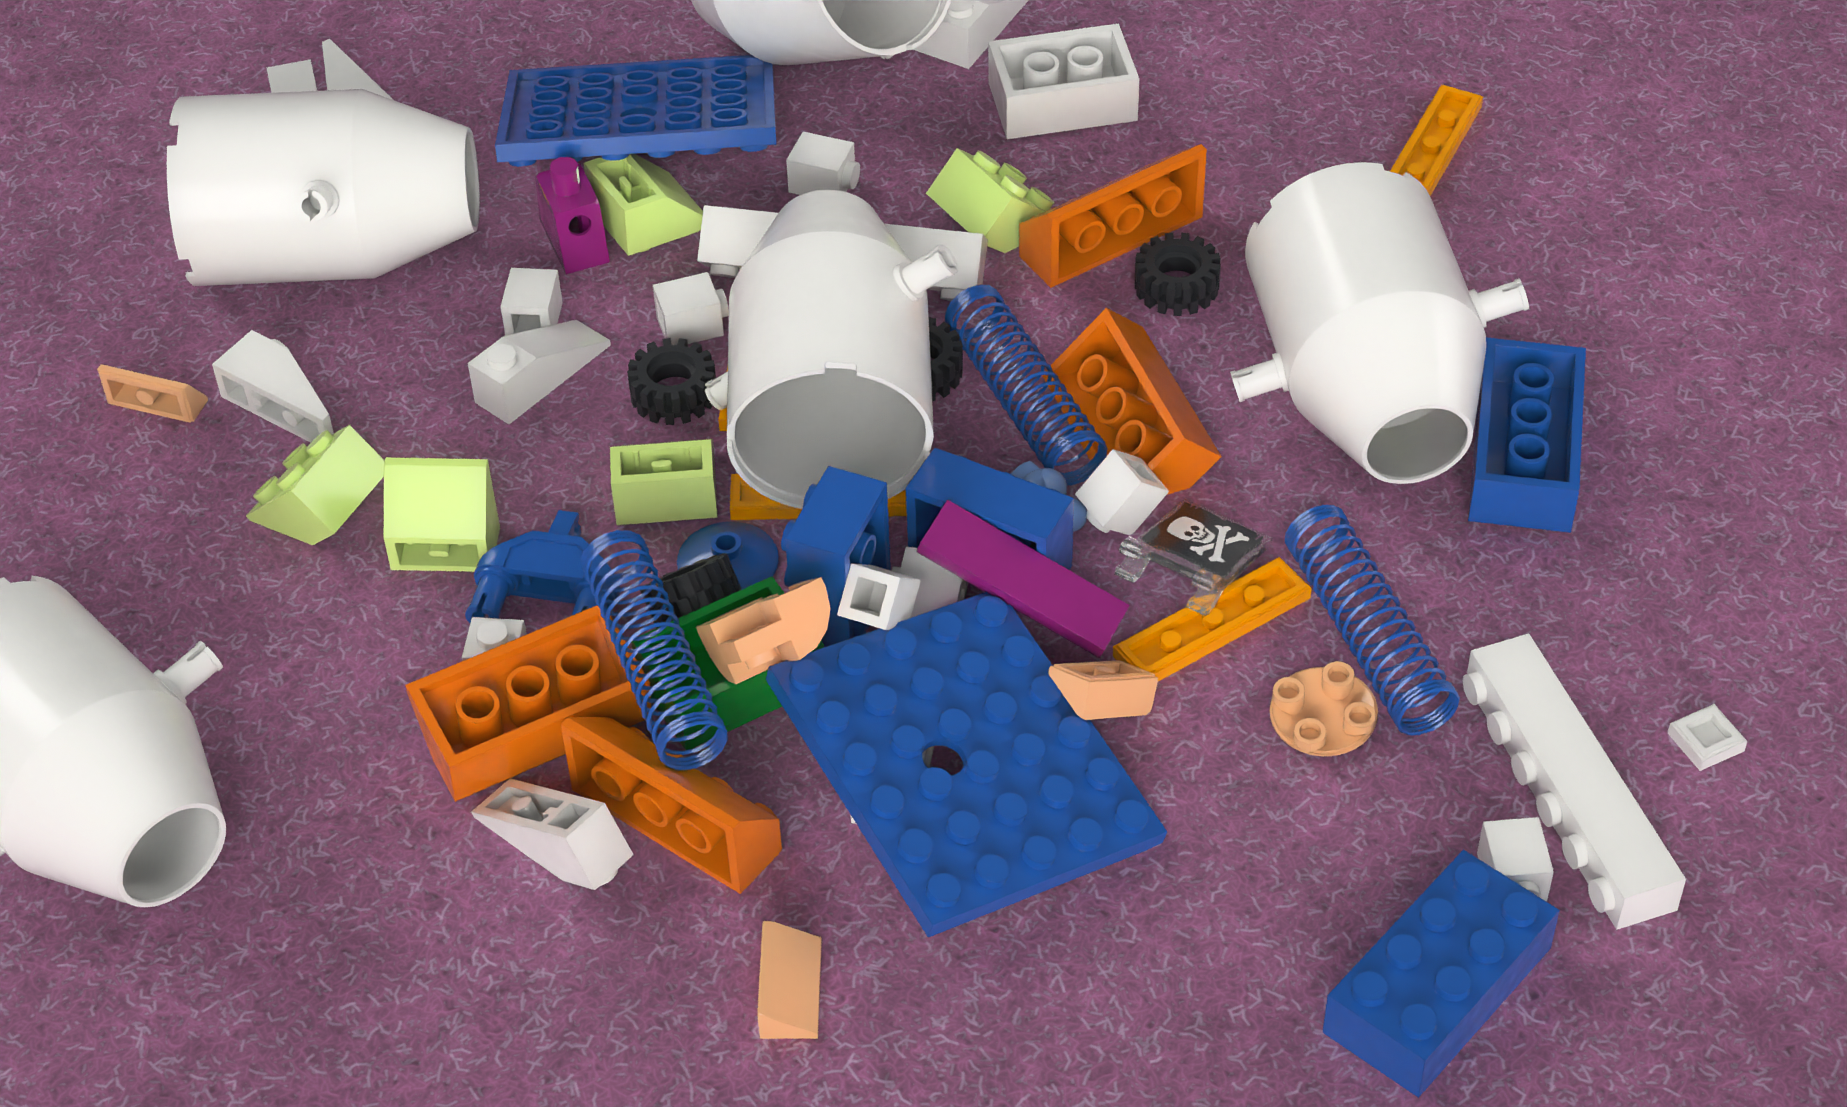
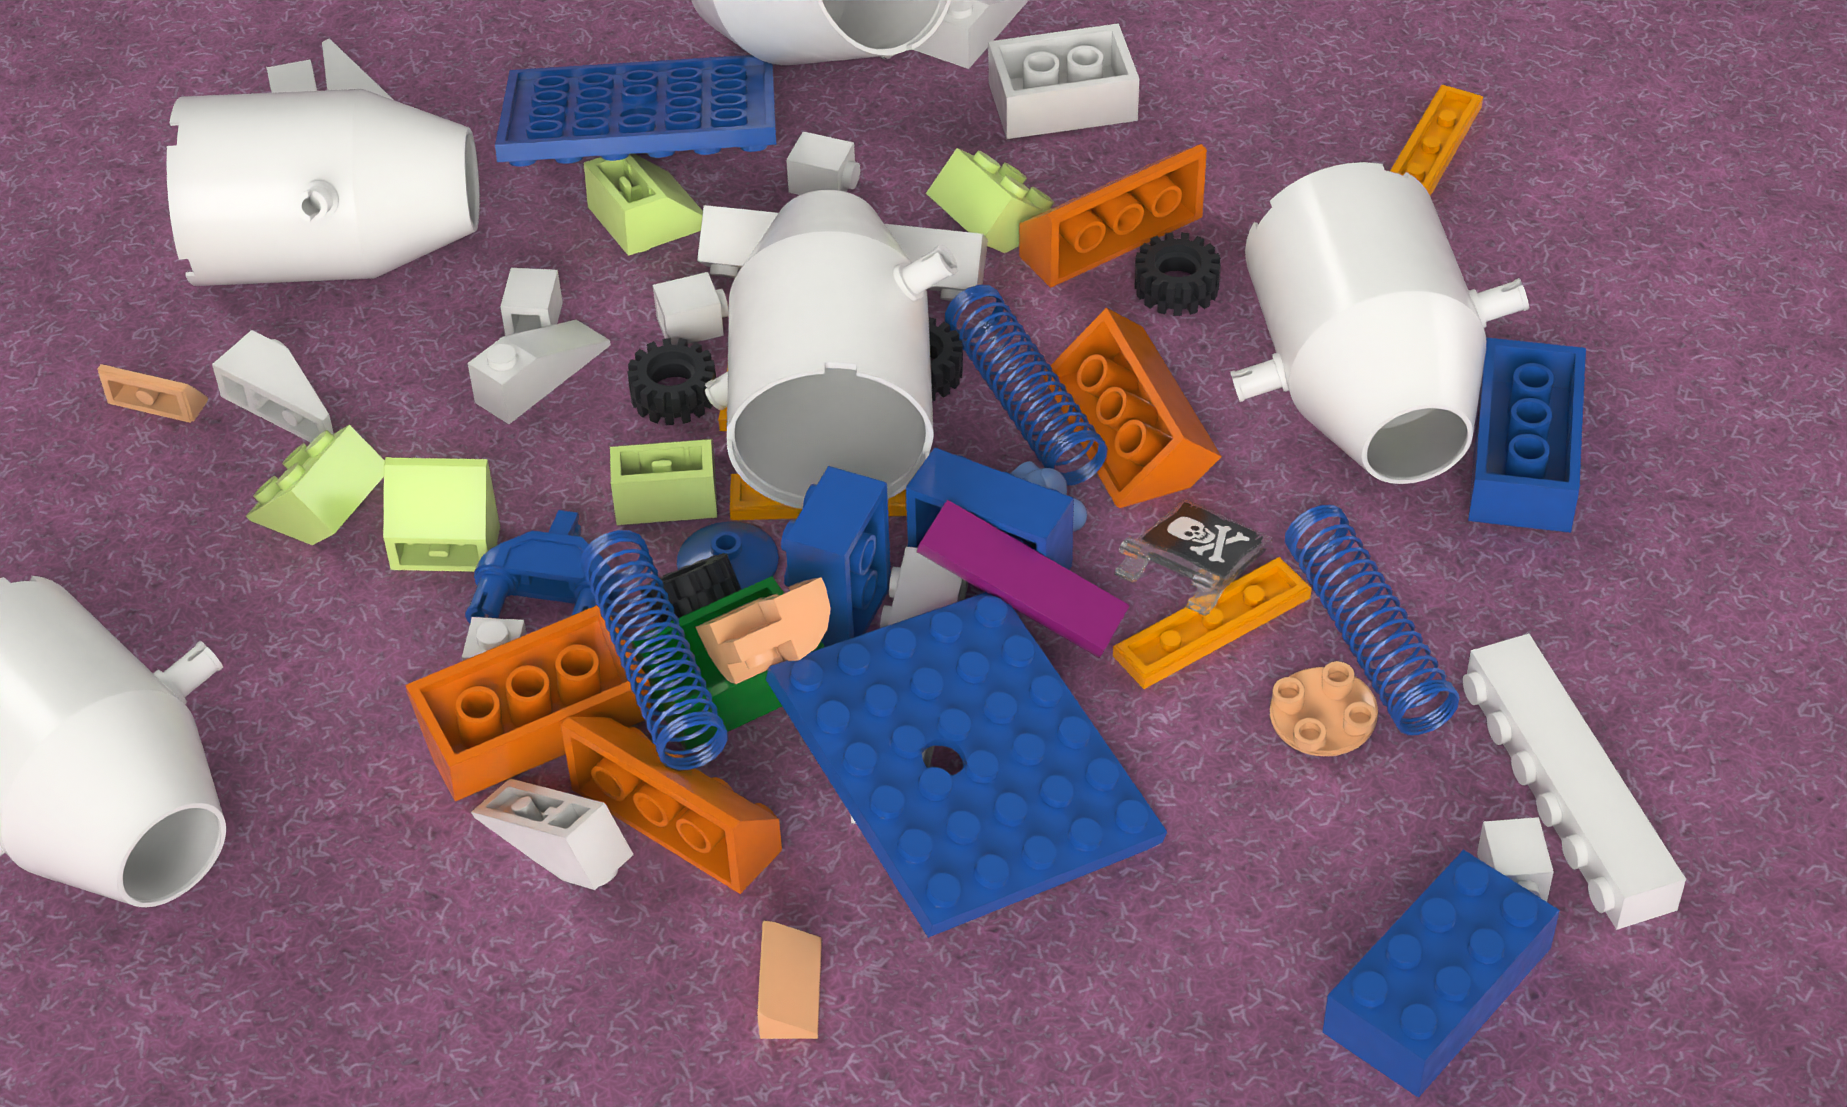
magenta torso [535,157,610,275] -> none
white brick [837,563,921,630] -> none
light nougat slope [1048,660,1158,720] -> none
white brick [1075,449,1169,535] -> none
white tile [1668,704,1747,771] -> none

